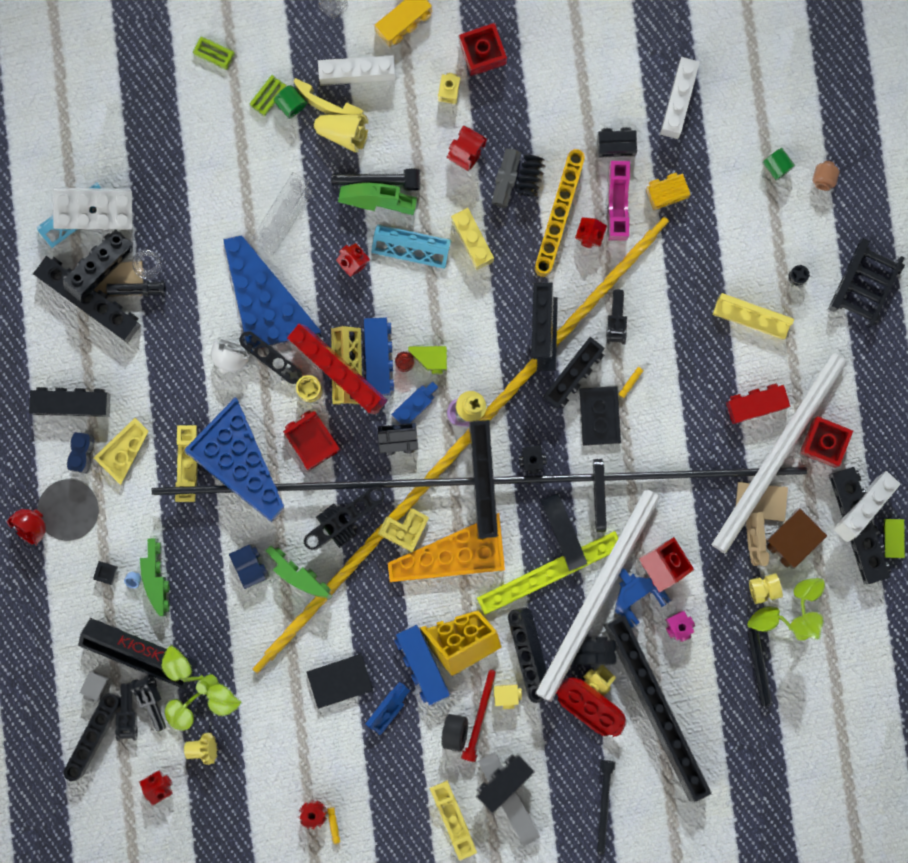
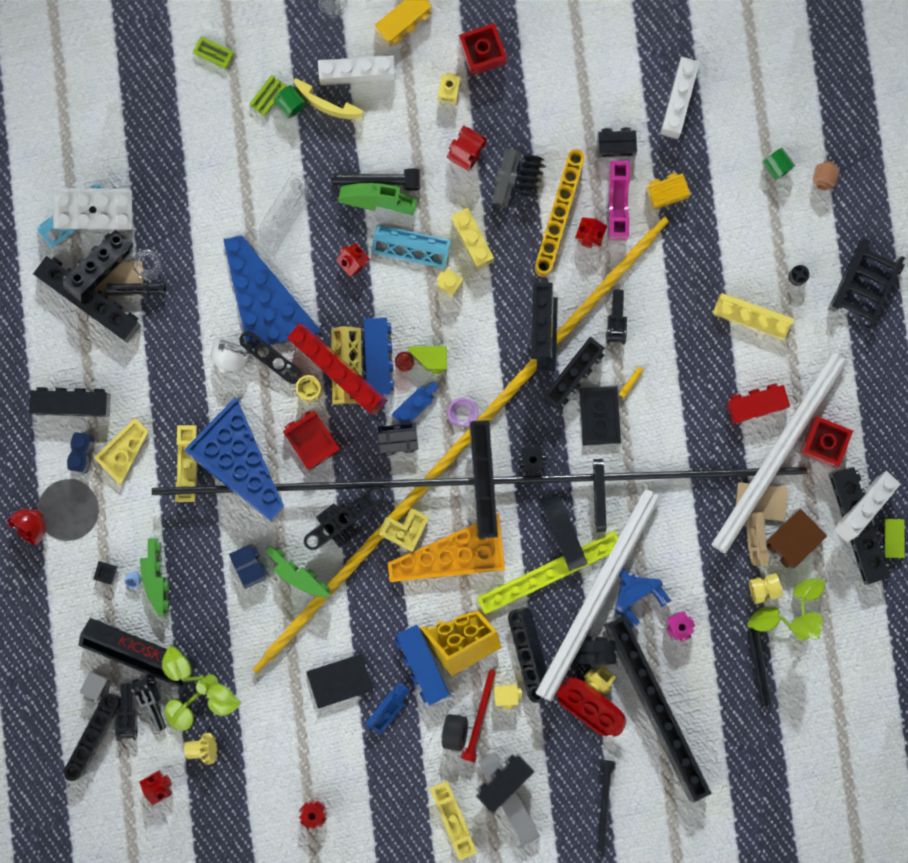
light yellow cone [314,114,369,153] -> none
yellow wheel [327,807,341,844] -> none
light yellow gear [456,391,486,421] -> none
red brick [639,537,694,592] -> none
none -> light yellow brick [436,268,463,298]

